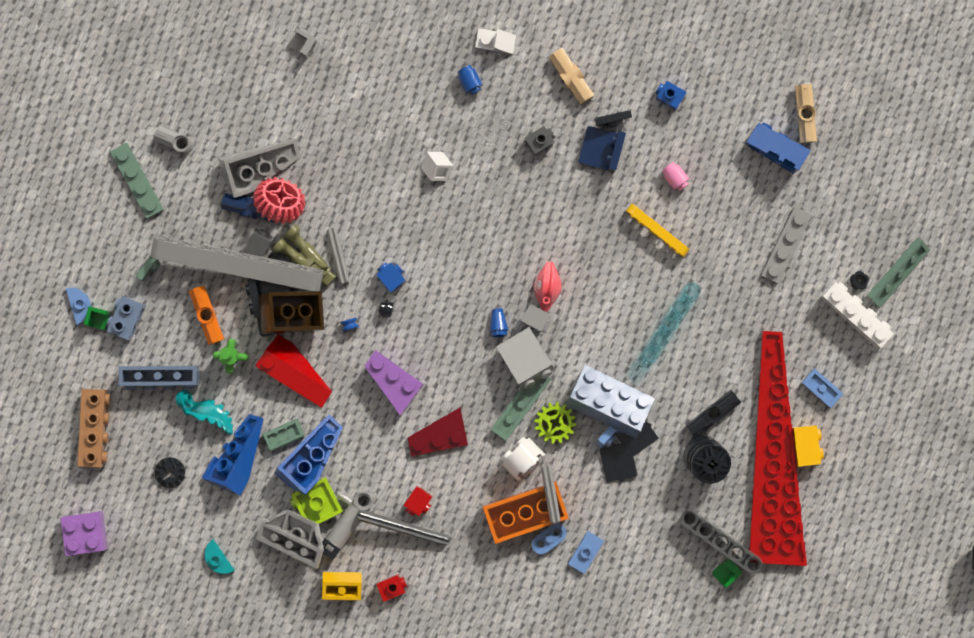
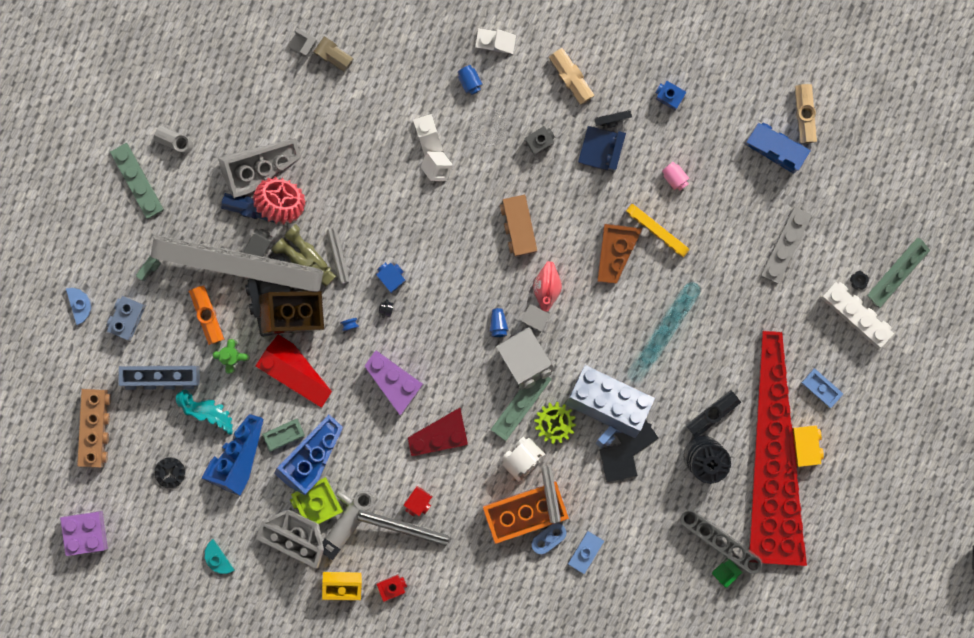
green panel [84,306,111,330] -> none
none -> dark tan piece [313,36,354,73]
none -> white slope [413,114,443,155]
none -> medium nougat brick [500,194,538,257]
none -> dark orange wing [597,224,643,284]

